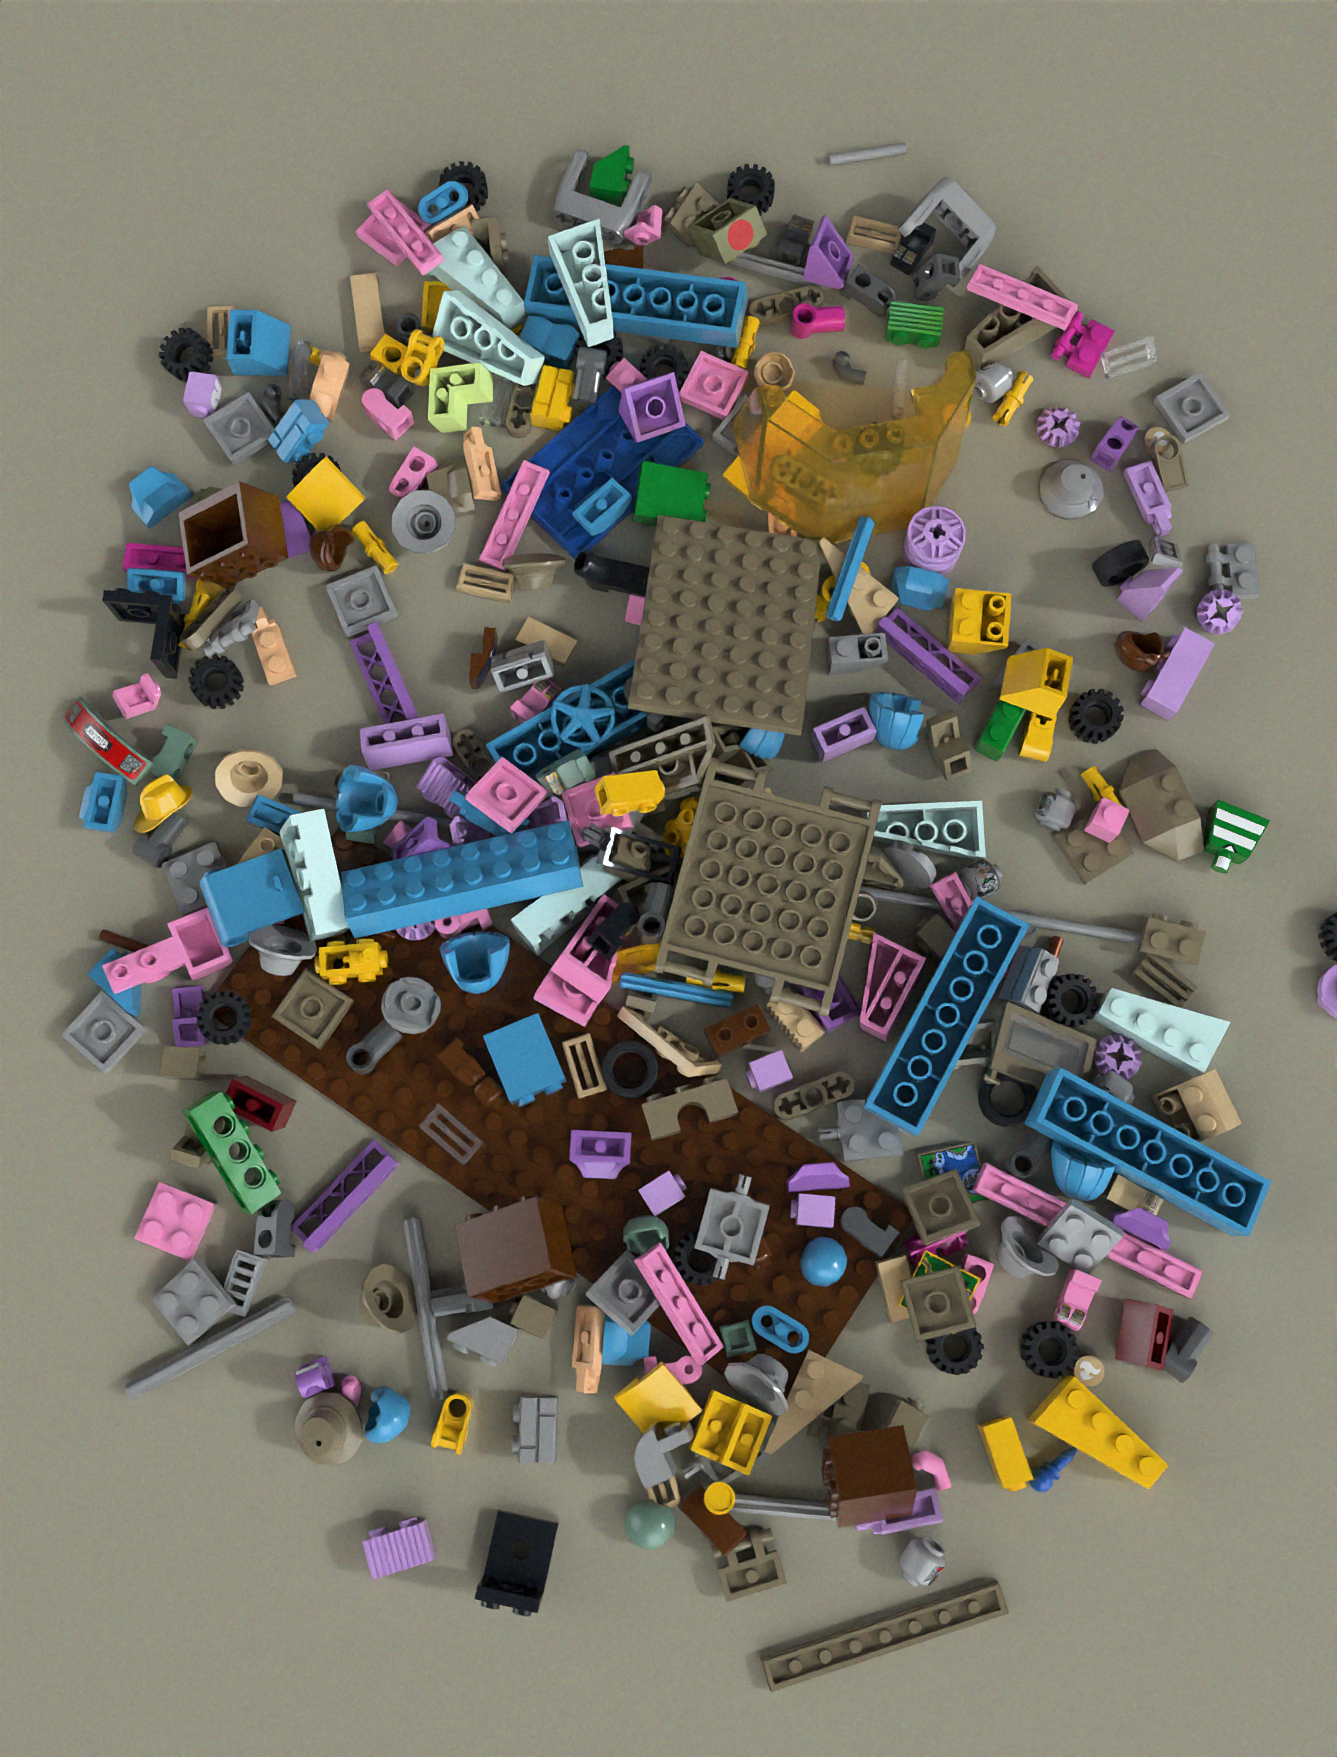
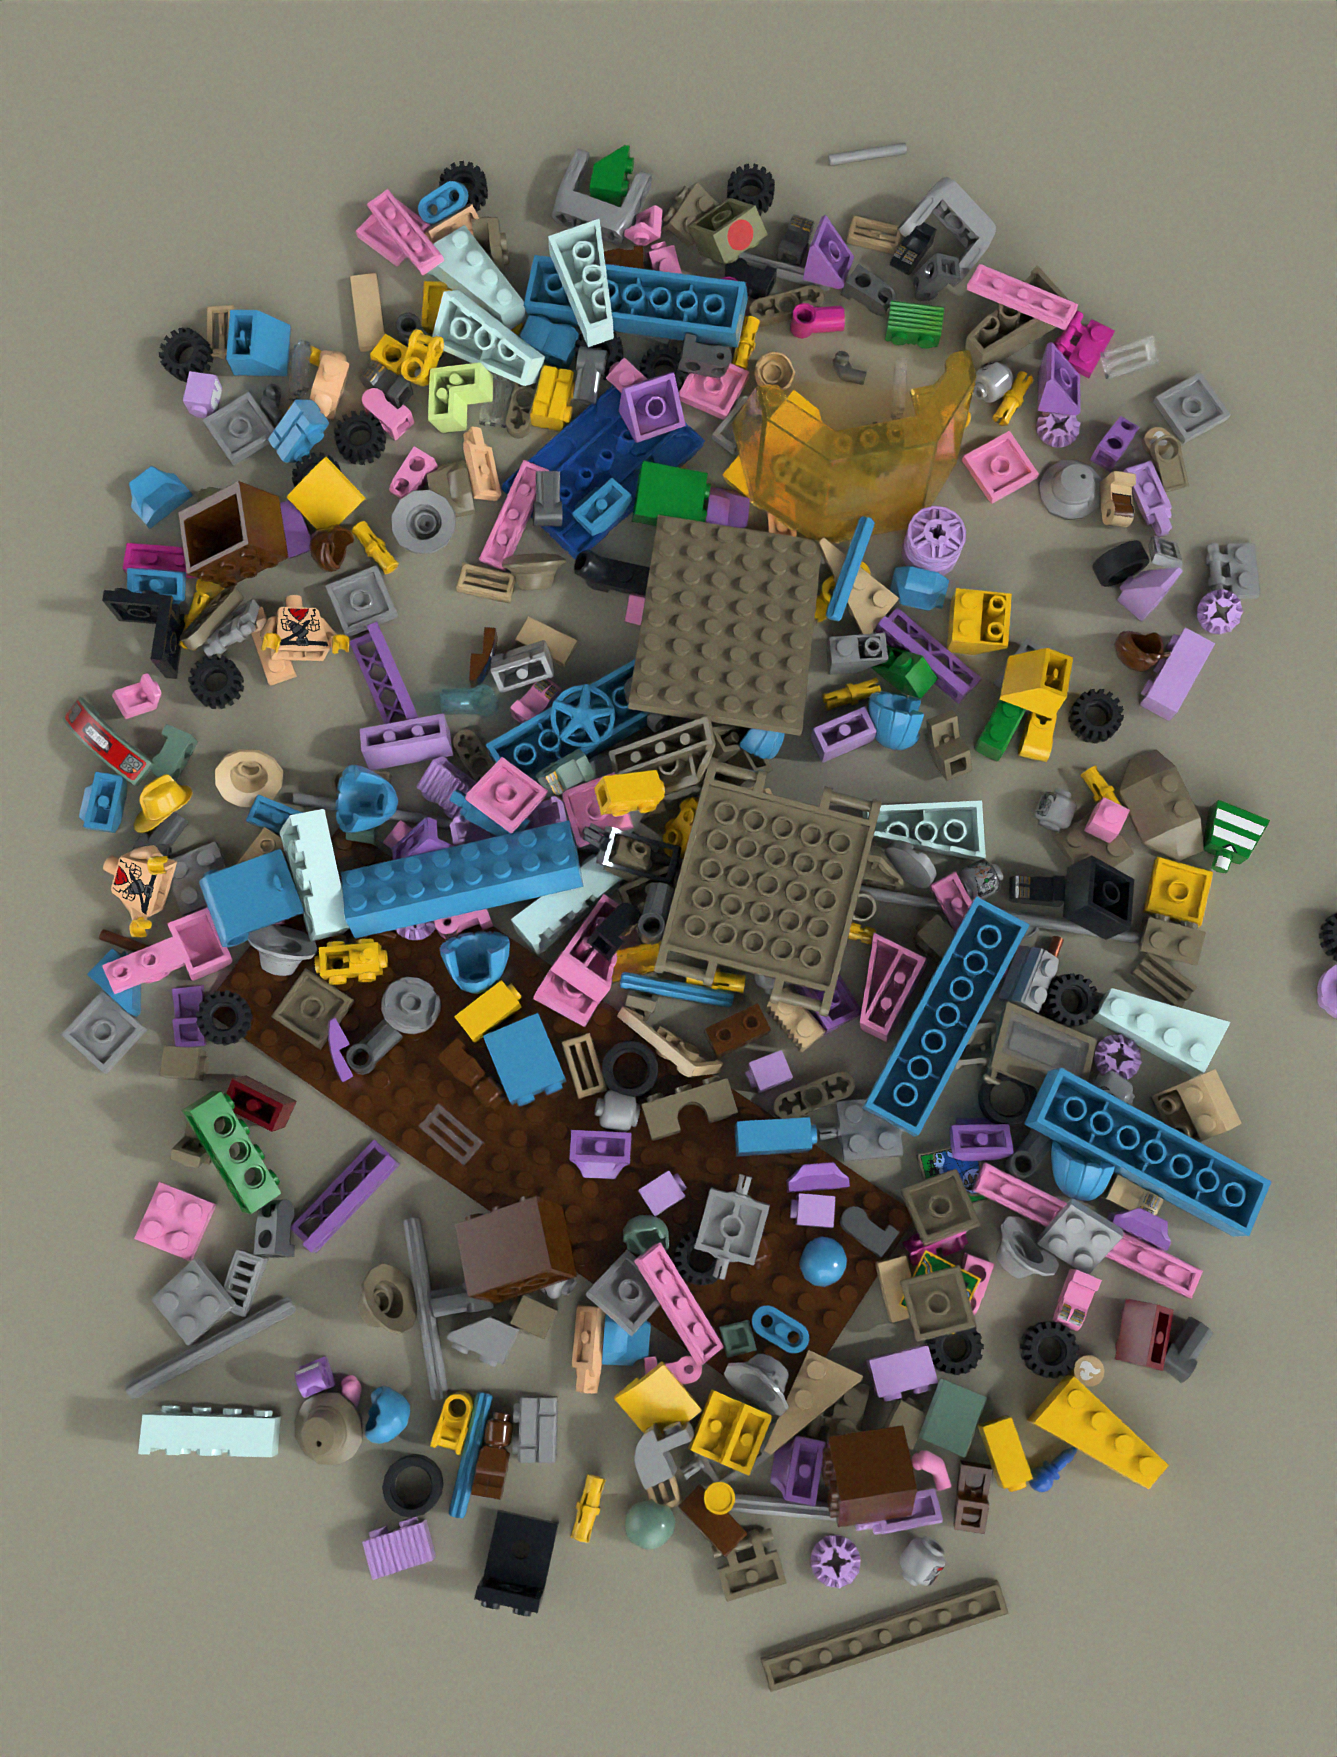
none -> light nougat torso [103,845,177,937]
none -> light aqua wedge [138,1405,281,1457]
none -> light nougat torso [260,595,350,661]
none -> medium lavender slope [328,1018,353,1082]
none -> black tyre [334,410,386,465]
none -> black tyre [382,1454,444,1518]
none -> clear light blue piece [441,685,499,717]
none -> dark azure axle [449,1392,493,1518]
none -> yellow brick [454,980,522,1043]
none -> reddish brown piece [471,1412,514,1500]
none -> dark grey piece [533,471,562,527]
none -> yellow pin [570,1474,606,1543]
none -> light grey head [595,1090,640,1132]
none -> bright pink bracket [645,241,682,274]
none -> dark grey leg [677,333,732,378]
none -> medium lavender slope [706,487,750,528]
none -> black leg [725,257,777,300]
none -> dark azure brick [735,1117,817,1156]
none -> medium lavender slope [770,1436,826,1506]
none -> lavender gear [811,1535,861,1588]
none -> yellow pin [822,677,881,711]
none -> lavender brick [866,1344,938,1402]
none -> green slope [871,645,938,699]
none -> sand green slope [919,1378,987,1457]
none -> medium lavender slope [949,1118,1014,1161]
none -> slope [953,1460,993,1534]
none -> bright pink plate [962,431,1039,504]
none -> black leg [1009,875,1066,907]
none -> medium lavender slope [1038,341,1081,415]
none -> black brick [1063,855,1134,940]
none -> tan leg [1099,471,1136,528]
none -> yellow tile [1143,857,1213,928]

